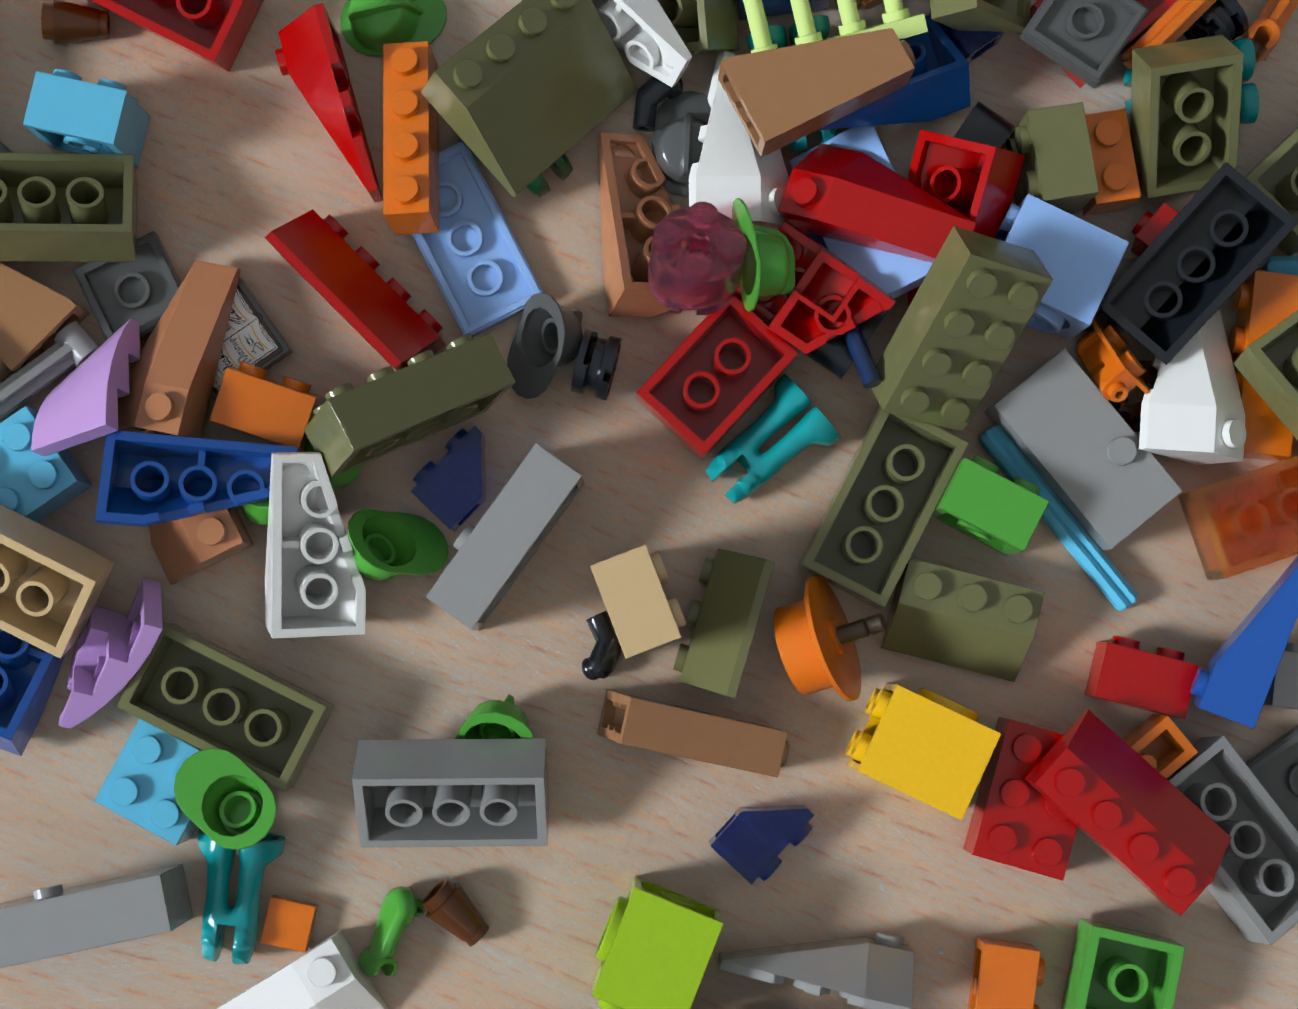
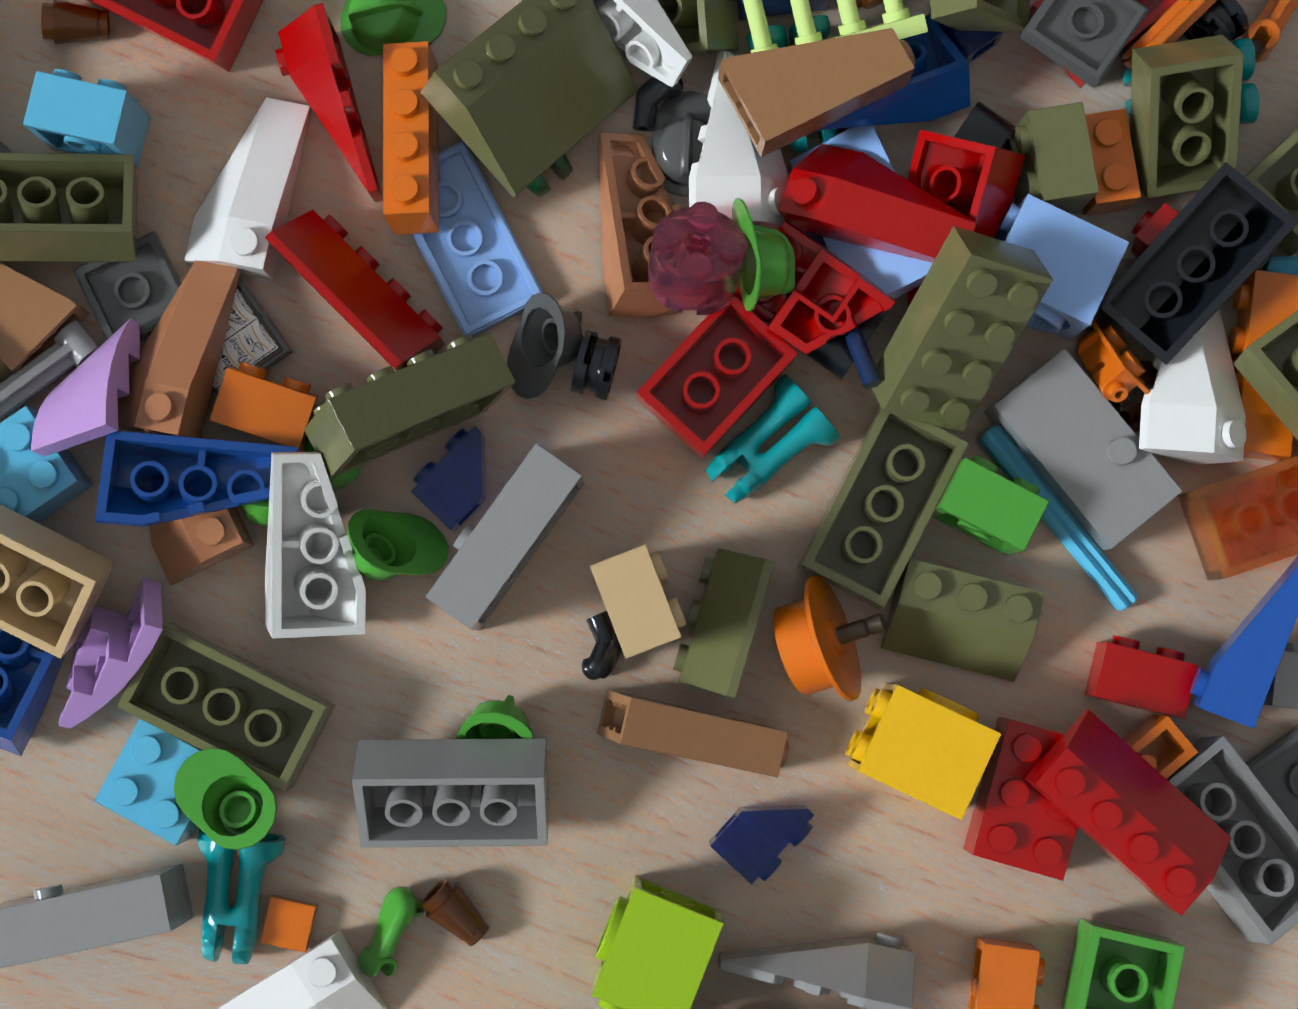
none -> white wedge [184,97,311,280]

